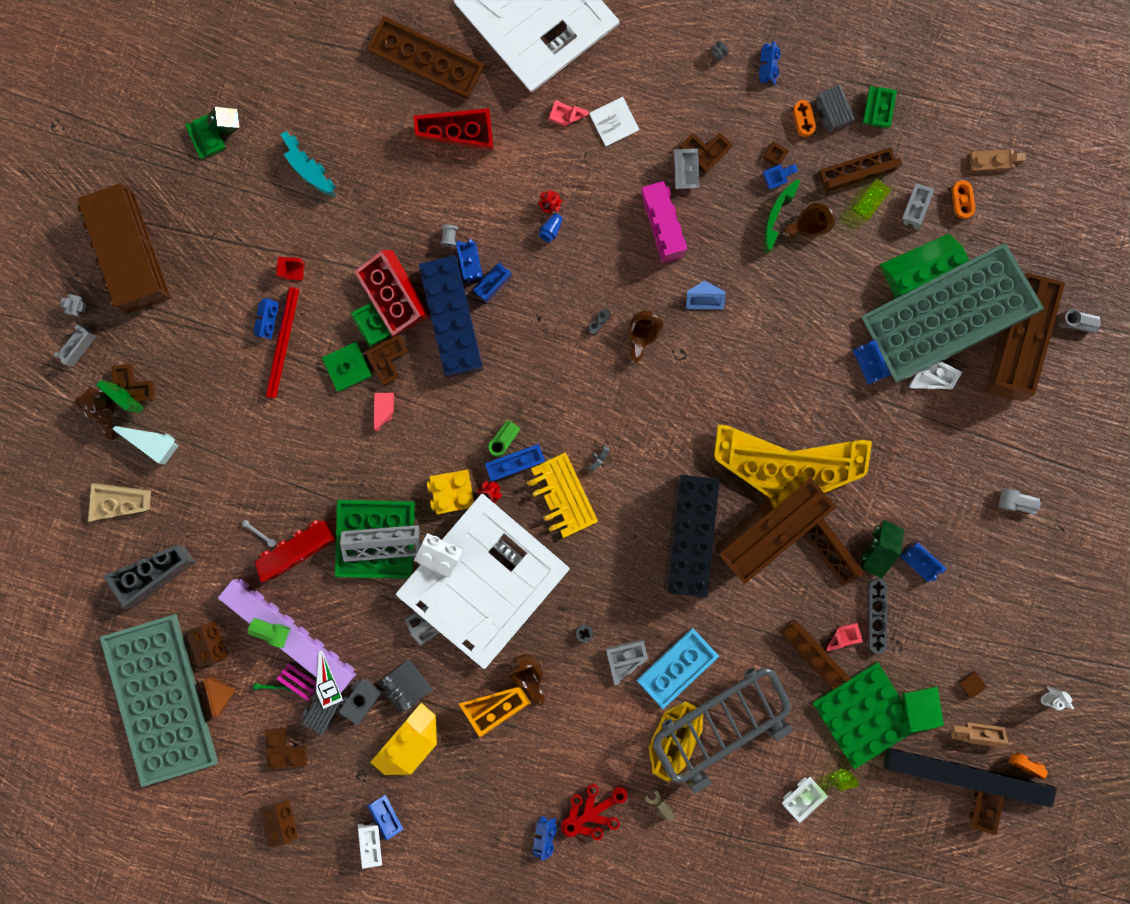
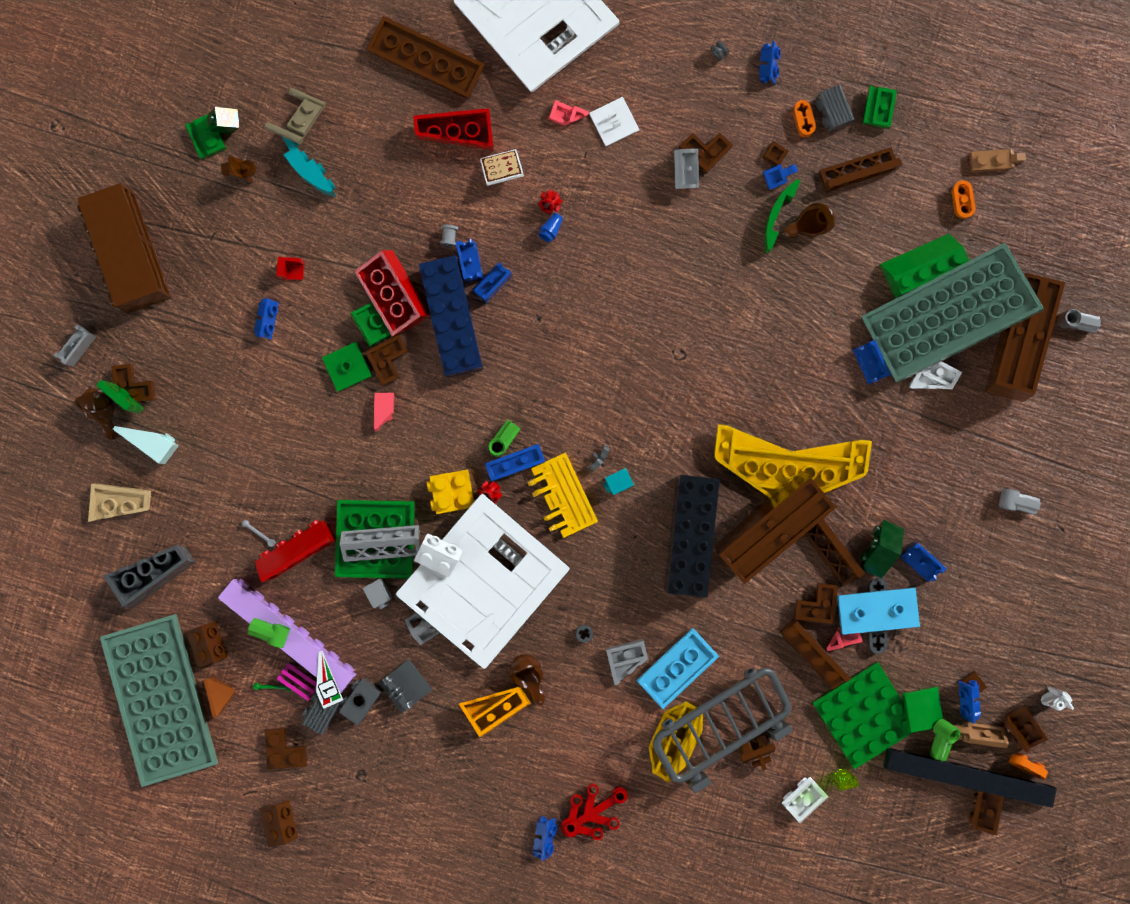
light grey gear [60,294,87,316] -> none
red axle [265,287,299,398] -> none
white hinge [357,822,382,869] -> none
plate [367,795,404,840] -> none
yellow wedge [370,703,437,775] -> none
dark grey piece [589,309,610,335] -> none
reddish brown piece [629,310,663,364] -> none
dark pink wedge [641,181,687,264] -> none
dark tan plate [644,788,675,822] -> none
medium blue slope [686,281,726,309] -> none
clear neon green plate [853,178,892,221] -> none
light grey hinge [902,183,934,230] -> none
none -> reddish brown hips [221,156,256,184]
none -> dark tan plate [265,87,326,144]
none -> light grey brick [363,578,393,609]
none -> piece [480,149,524,186]
none -> teal brick [603,468,634,495]
none -> reddish brown hips [740,735,776,771]
none -> reddish brown plate [794,583,838,624]
none -> medium azure plate [837,587,920,635]
none -> bright green piece [929,719,961,762]
none -> blue hinge [958,680,981,724]
none -> reddish brown bracket [1004,704,1048,754]

